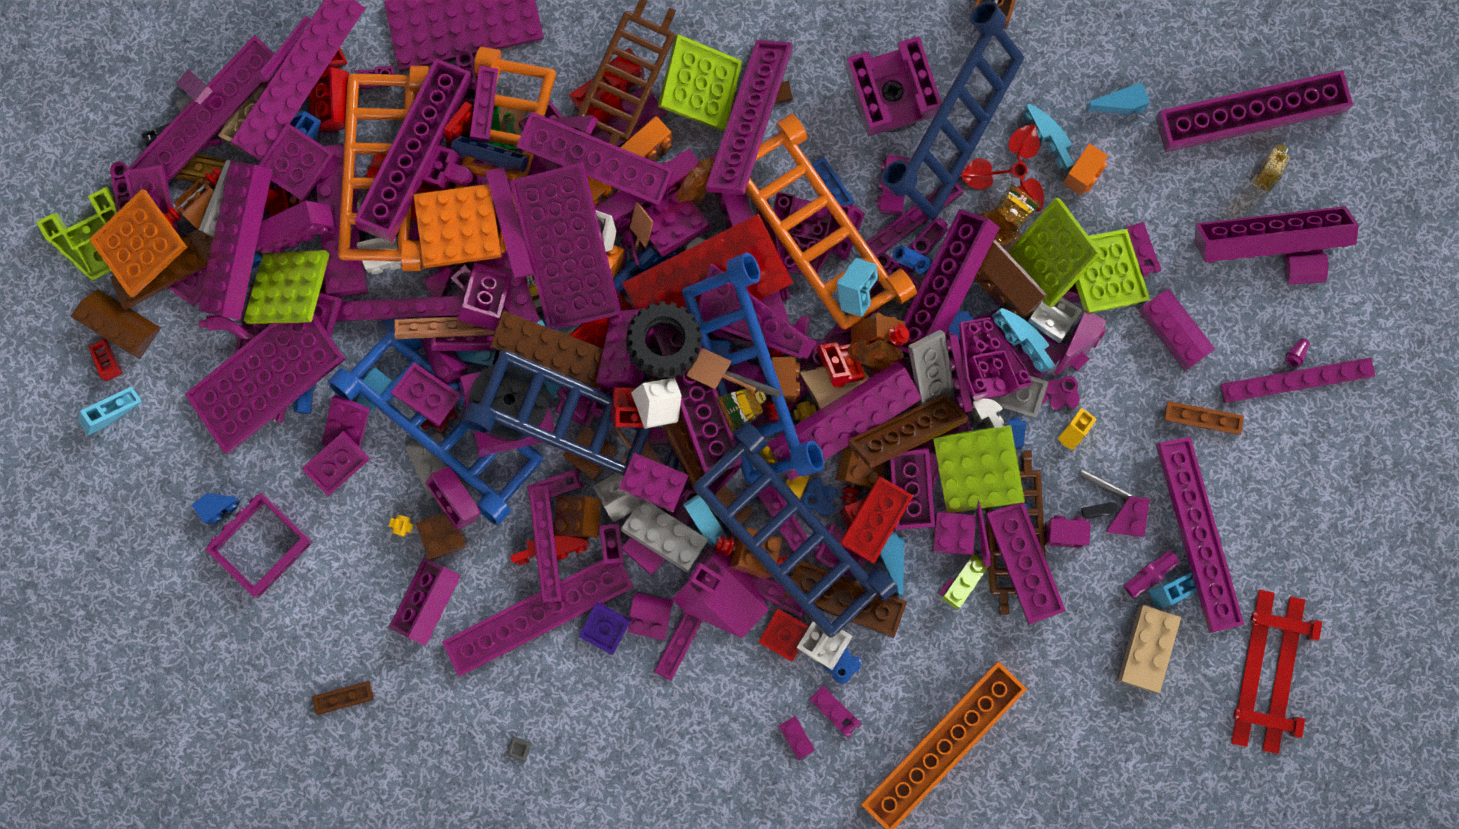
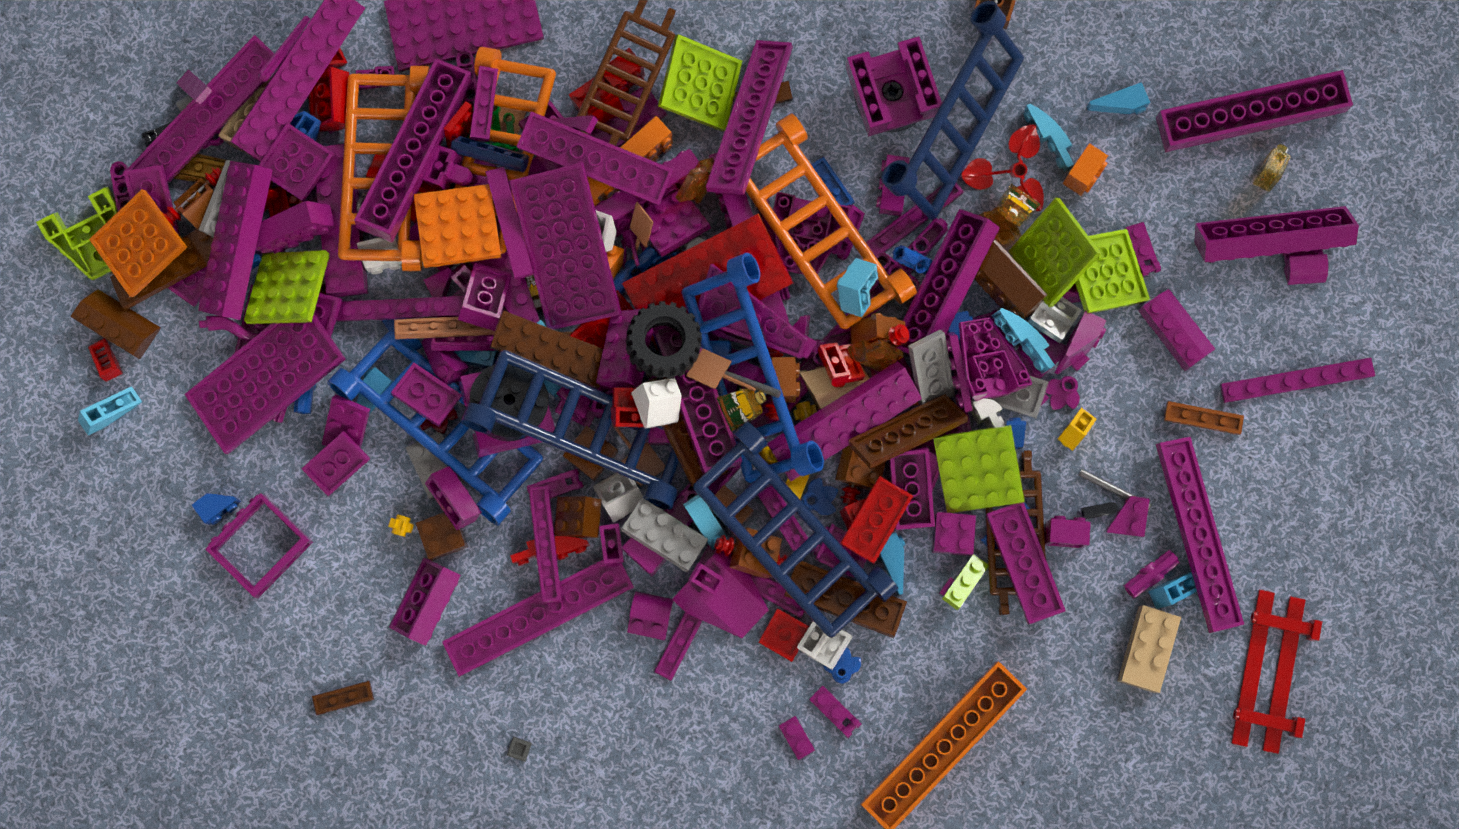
dark purple plate [578,602,631,655] -> none
magenta plate [619,453,689,512] -> none
magenta bar [977,499,991,567] -> none
magenta cone [1285,338,1310,367] -> none

